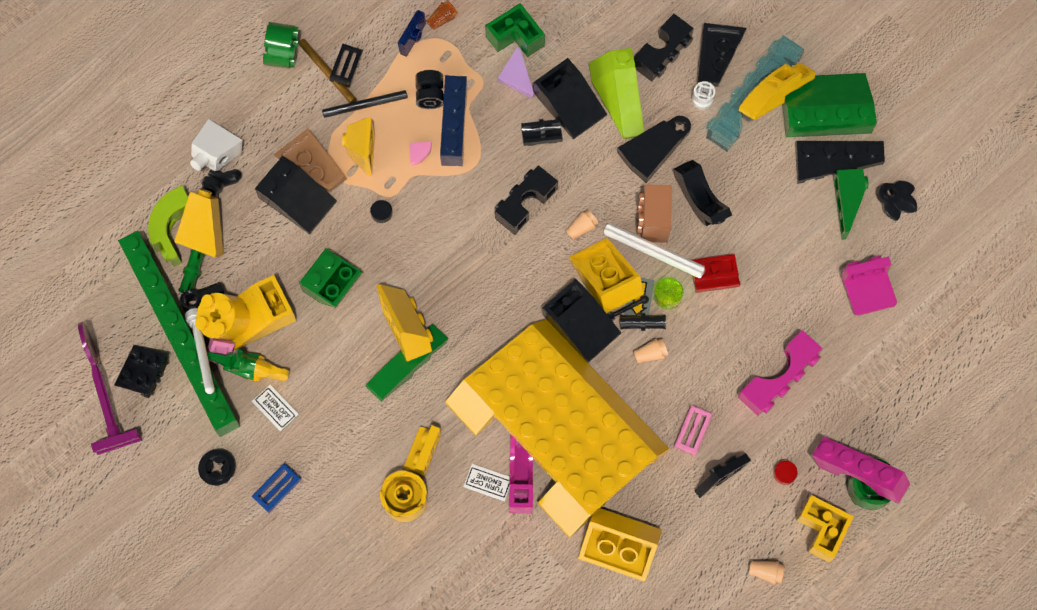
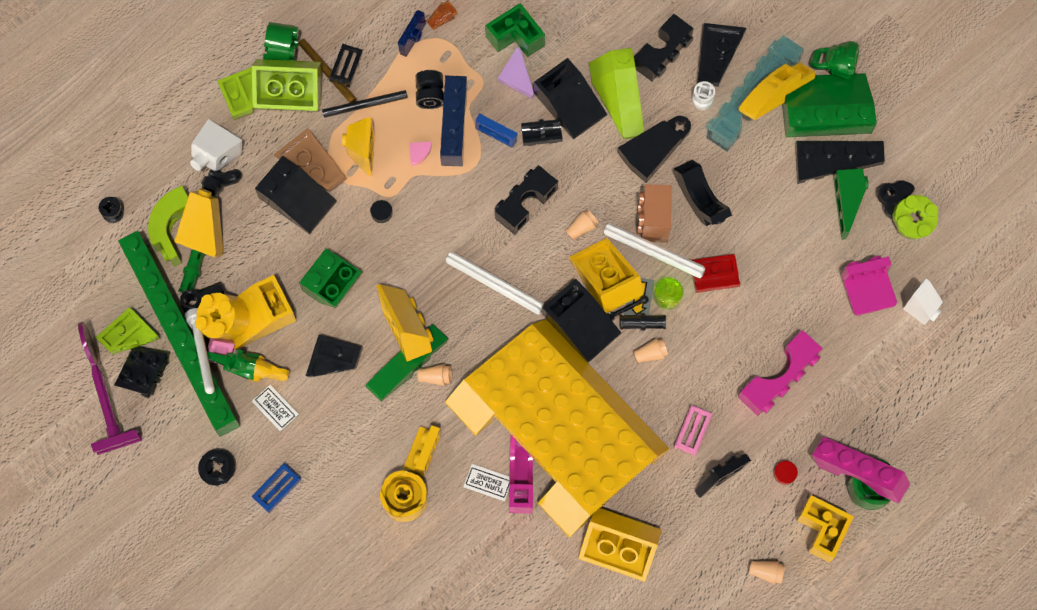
none -> lime wing [96,307,160,355]
none -> black wheel [98,197,124,223]
none -> lime wing [217,67,254,120]
none -> lime brick [252,59,321,111]
none -> black wing [305,334,363,378]
none -> light nougat cone [418,364,452,386]
none -> white axle [446,251,544,315]
none -> blue tile [475,113,518,148]
none -> green piece [810,41,859,80]
none -> lime plate [893,195,938,240]
none -> white slope [903,279,943,325]

